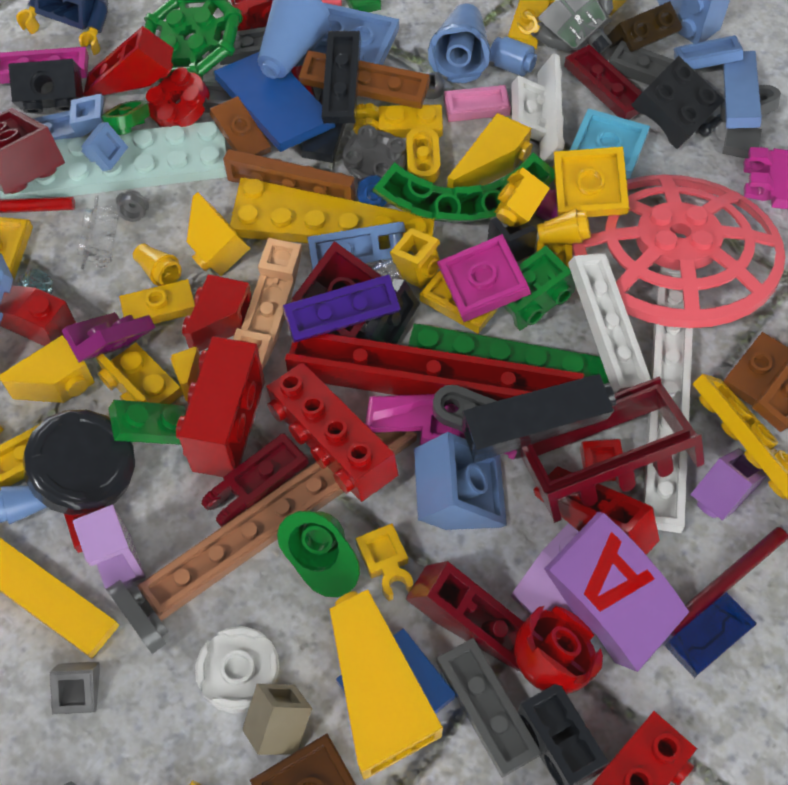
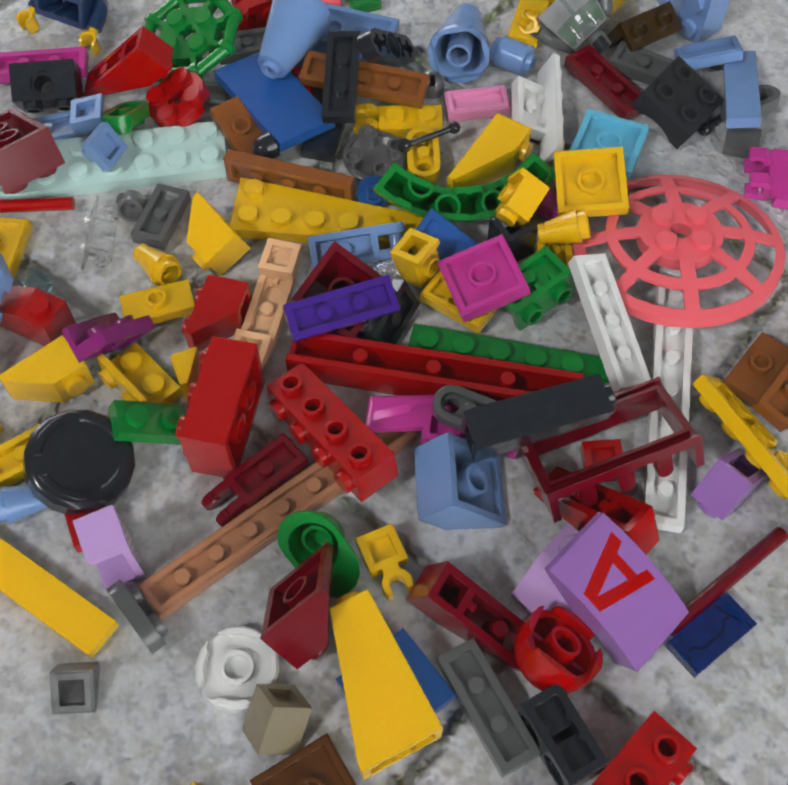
none -> dark grey plate [130,183,191,250]
none -> black hinge [252,132,280,159]
none -> dark red slope [260,542,333,670]
none -> black beam [357,28,416,68]
none -> black hinge [398,121,461,153]
none -> blue tile [415,208,478,260]

